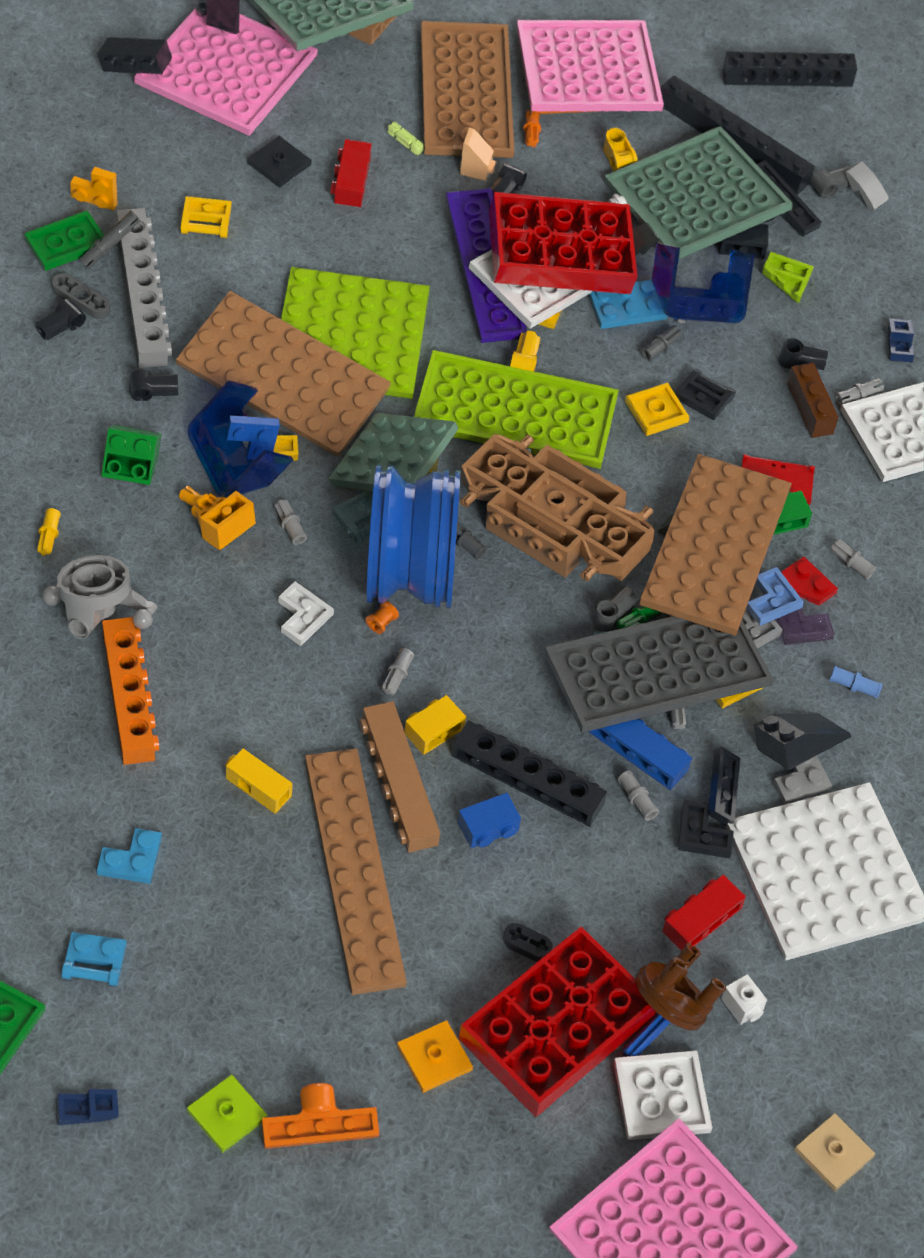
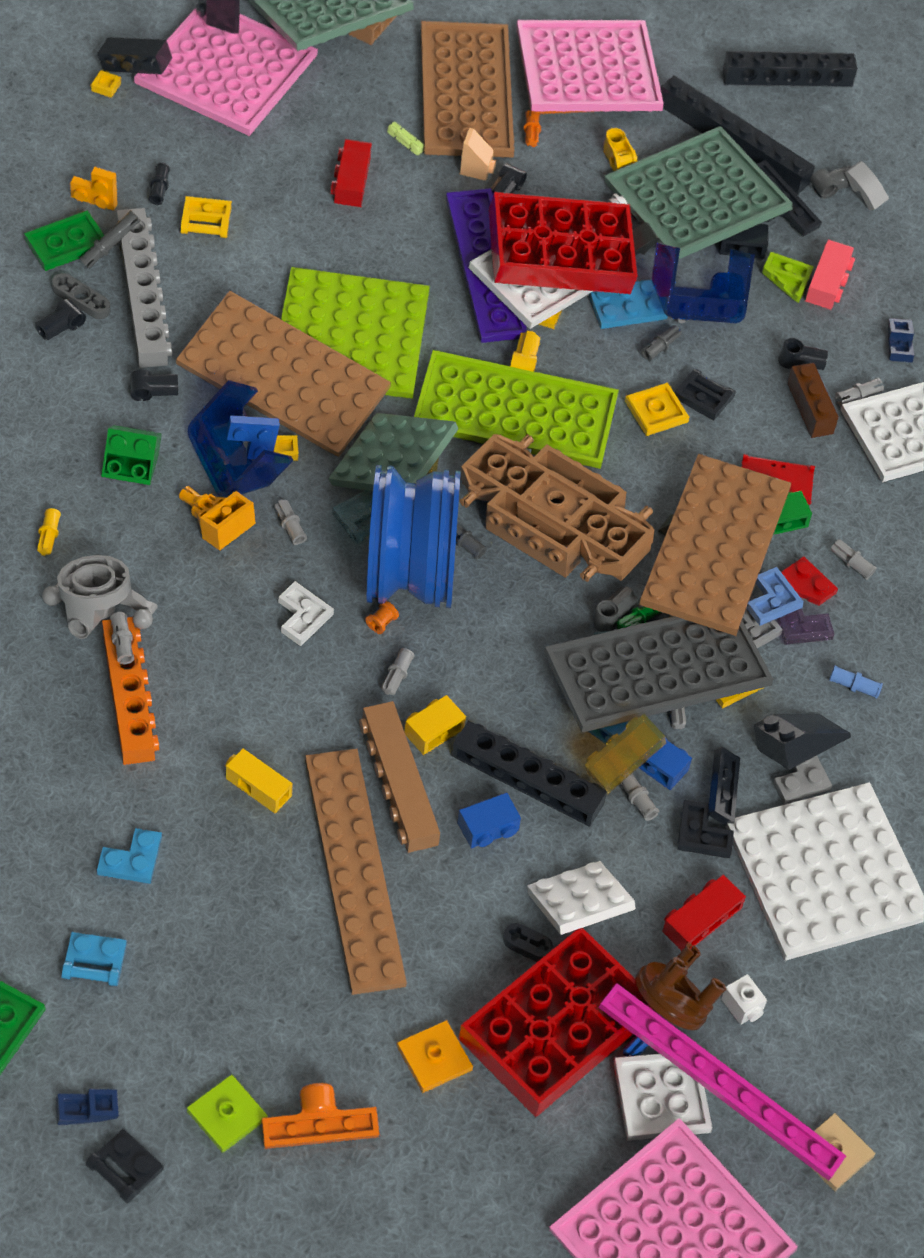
black plate [247,136,311,188] -> none
none -> black plate [85,1129,164,1204]
none -> yellow plate [91,70,121,98]
none -> light grey pin [110,612,134,664]
none -> black pin [149,163,170,205]
none -> white plate [527,861,635,935]
none -> clear yellow brick [585,714,666,795]
none -> dark pink plate [599,983,846,1181]
none -> coral brick [805,240,855,310]

